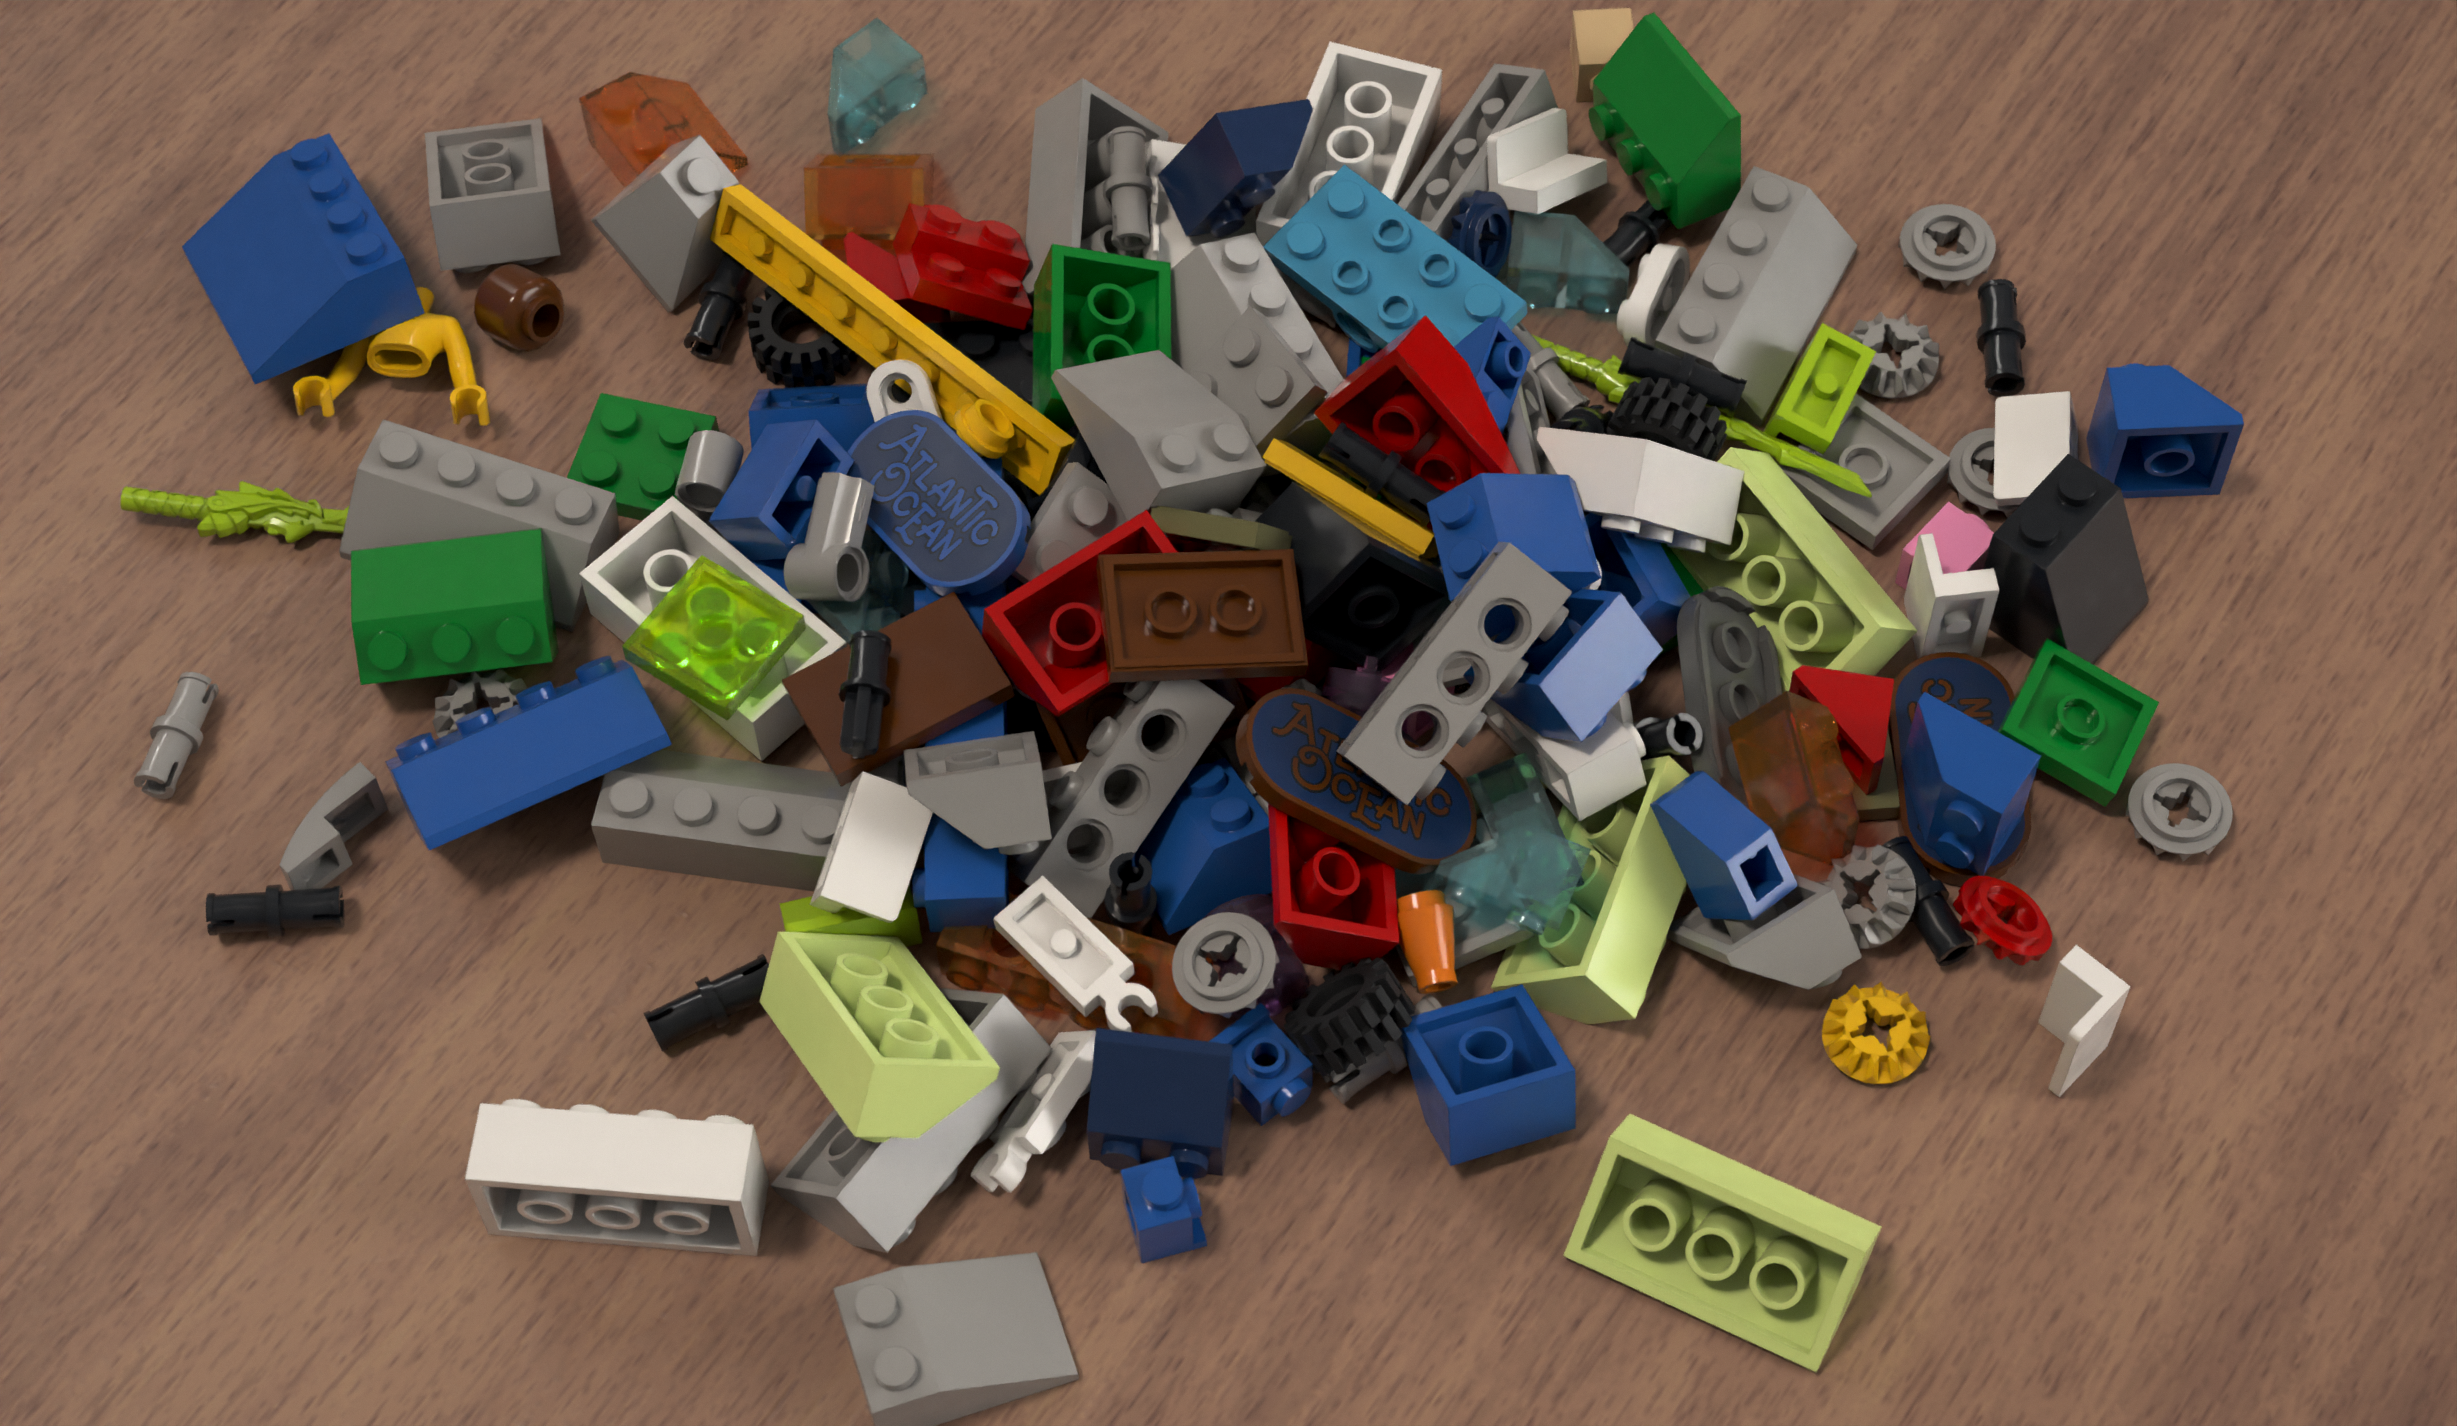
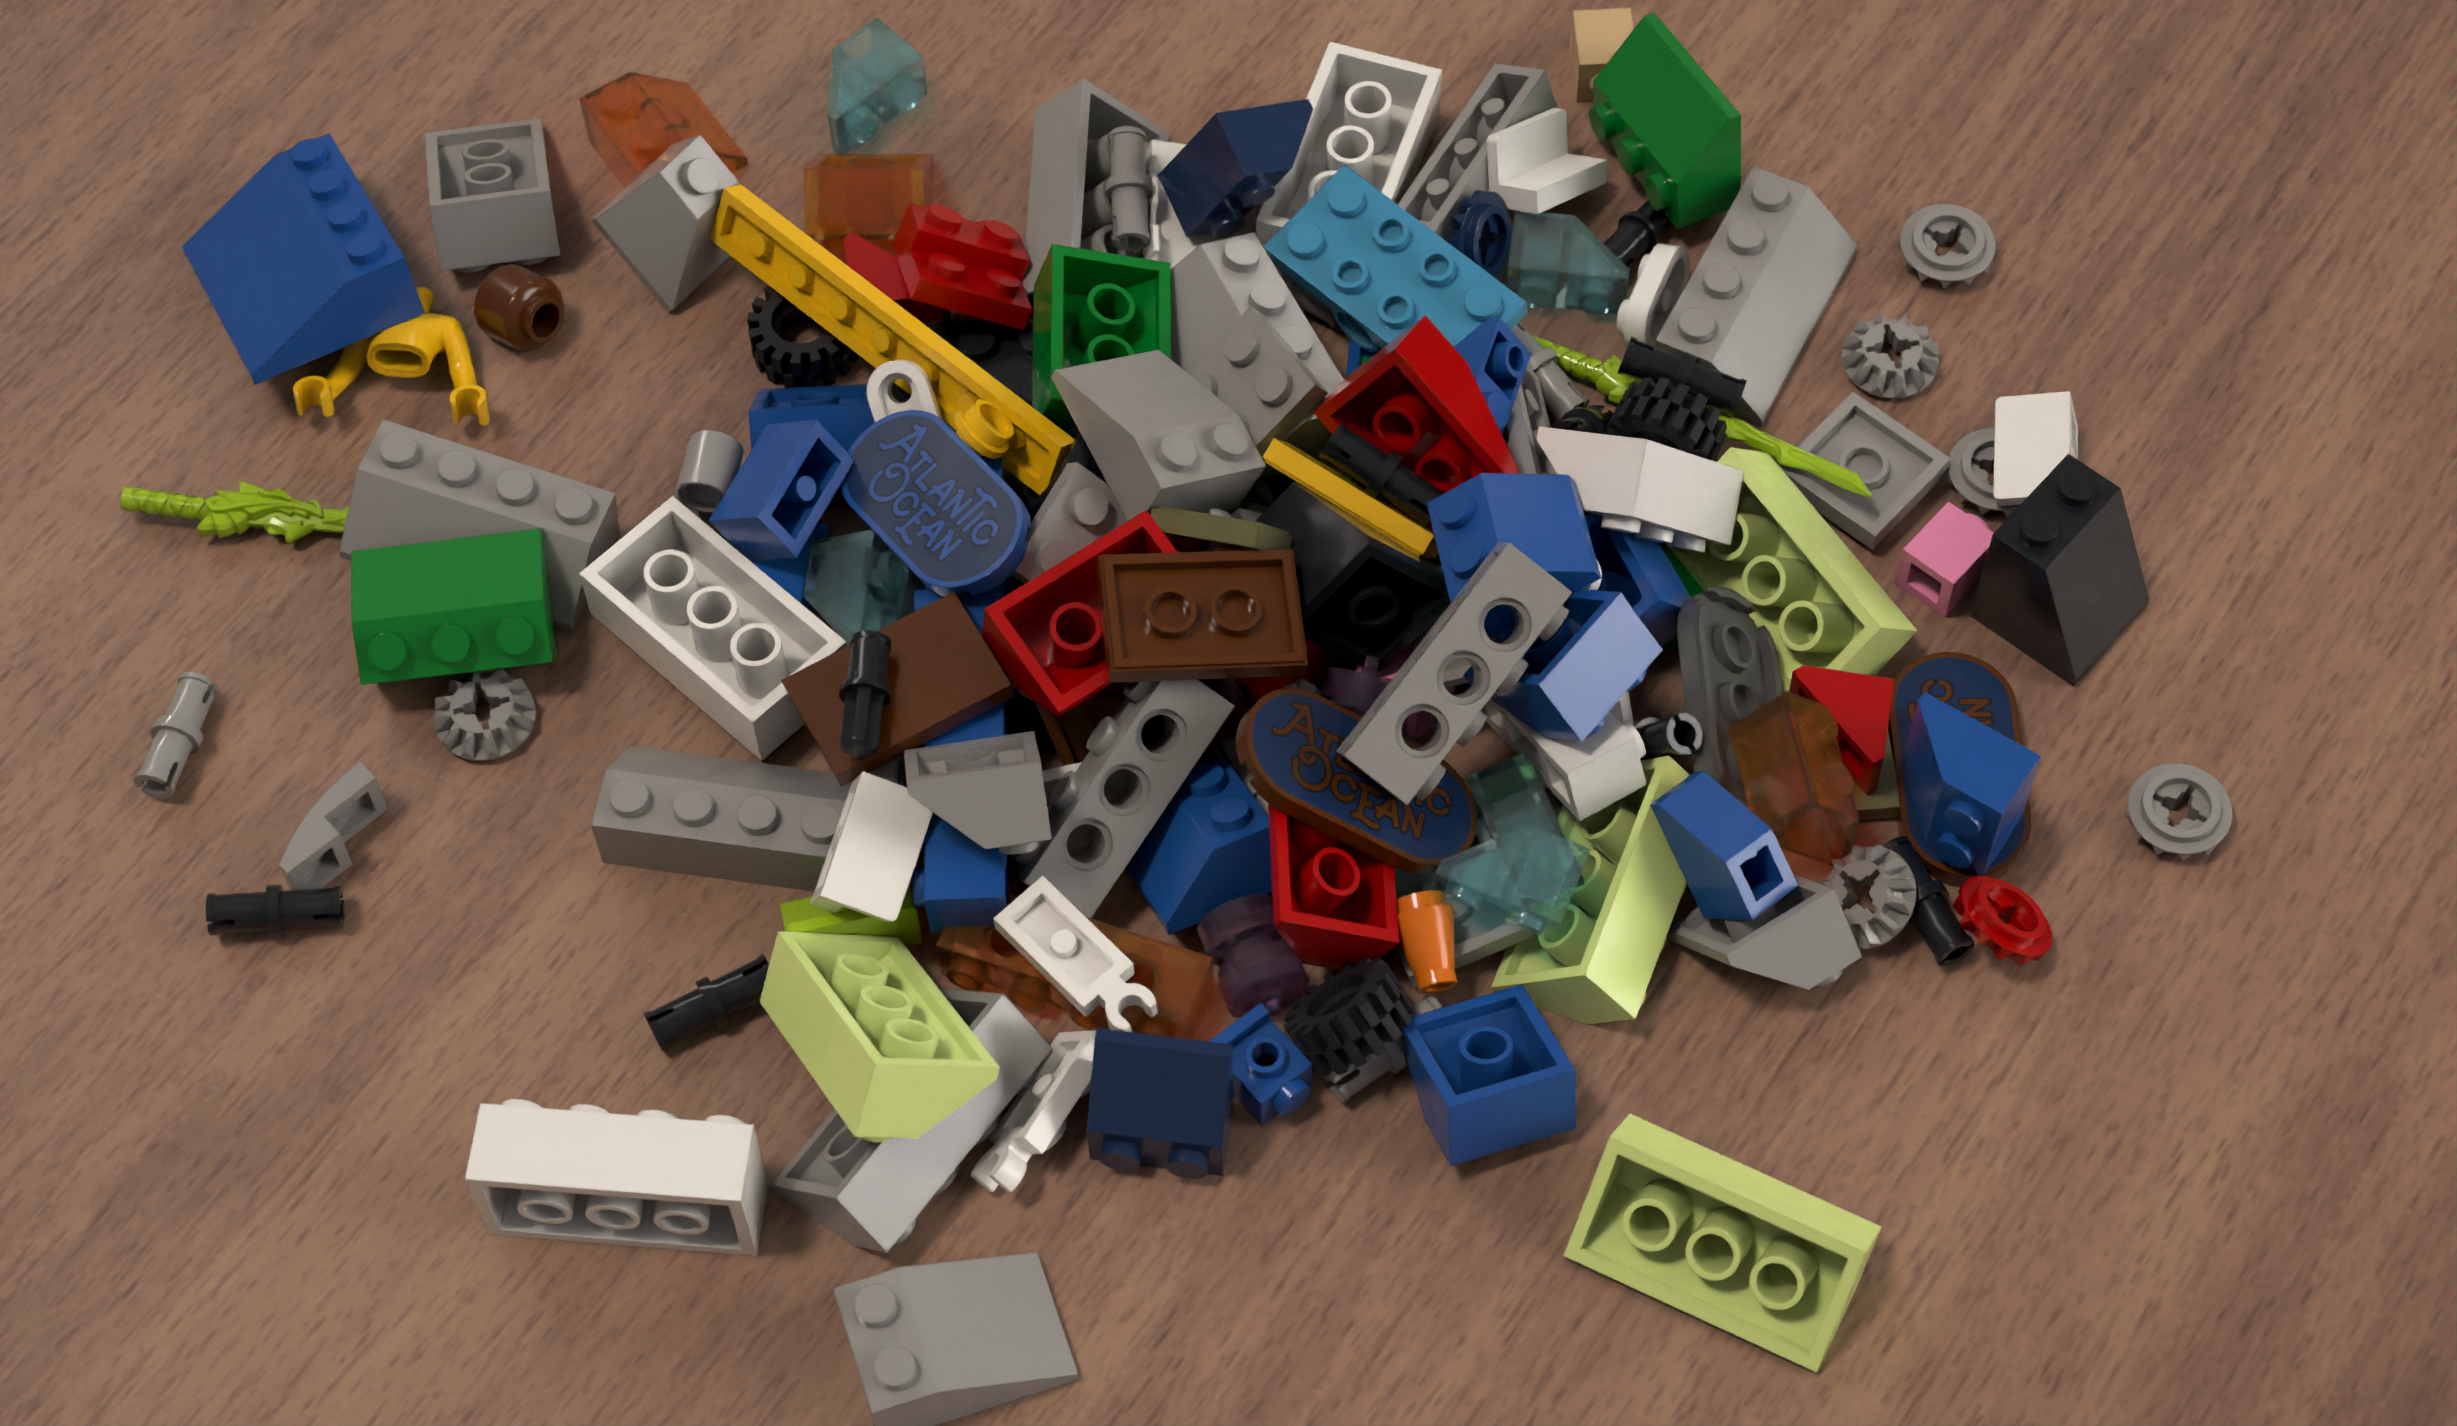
blue slope [385,656,672,850] -> none
green plate [567,393,719,521] -> none
clear neon green plate [622,555,806,721] -> none
black pin [683,251,754,360] -> none
light grey piece [784,472,875,602] -> none
black pin [1104,852,1157,950] -> none
blue brick [1120,1156,1207,1264] -> none
light grey gear [1172,912,1280,1018] -> none
lime panel [1763,323,1876,455] -> none
yellow gear [1822,981,1931,1084] -> none
white panel [1904,533,1999,658] -> none
black pin [1976,279,2026,397] -> none
green plate [1997,638,2159,807] -> none
white panel [2038,945,2131,1097] -> none
blue slope [2086,363,2244,498] -> none

